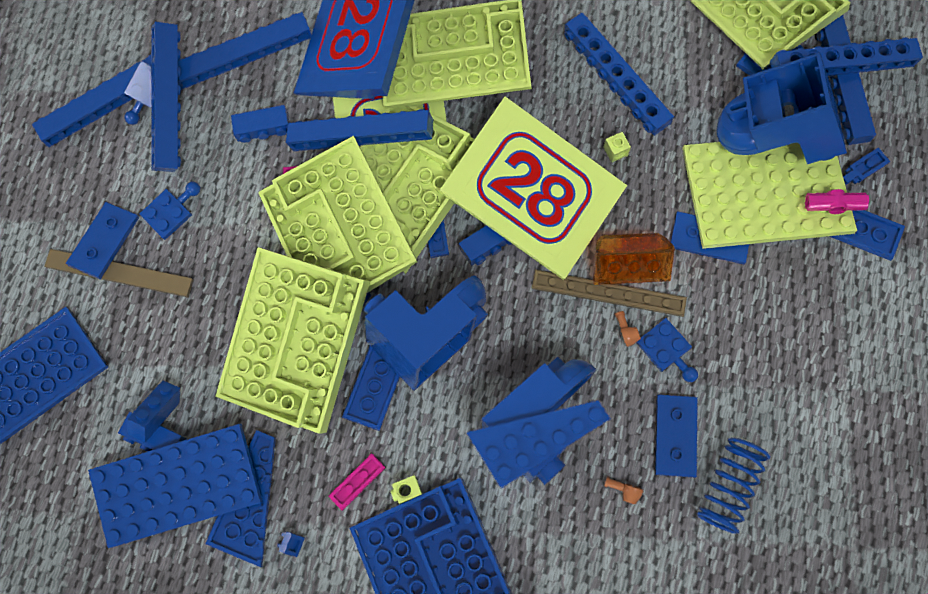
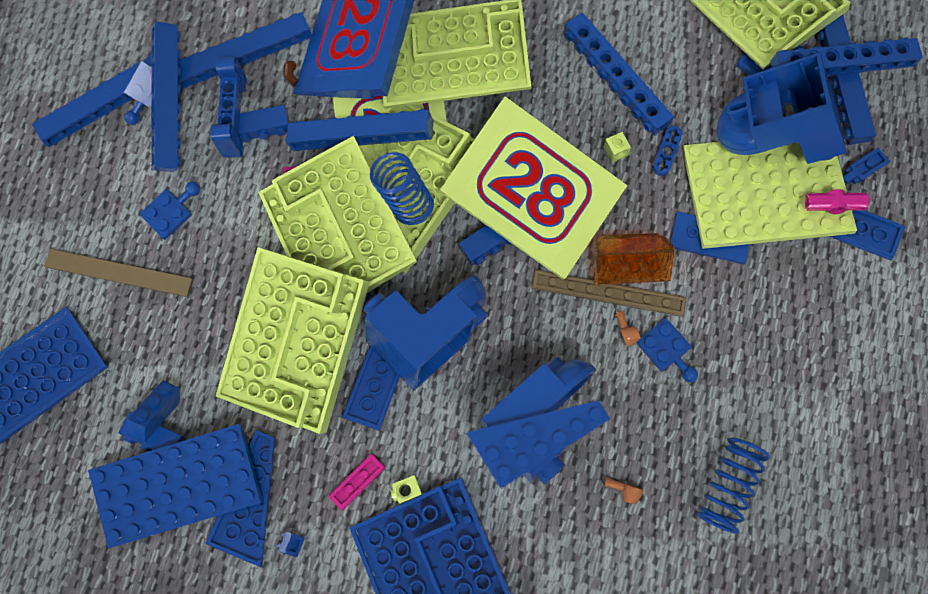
blue plate [66,202,139,280] -> none
blue hinge [428,219,449,258] -> none
blue plate [655,395,698,478] -> none
none -> blue beam [210,57,247,158]
none -> reddish brown arm [283,61,299,87]
none -> blue piece [370,152,434,225]
none -> blue beam [653,126,682,176]

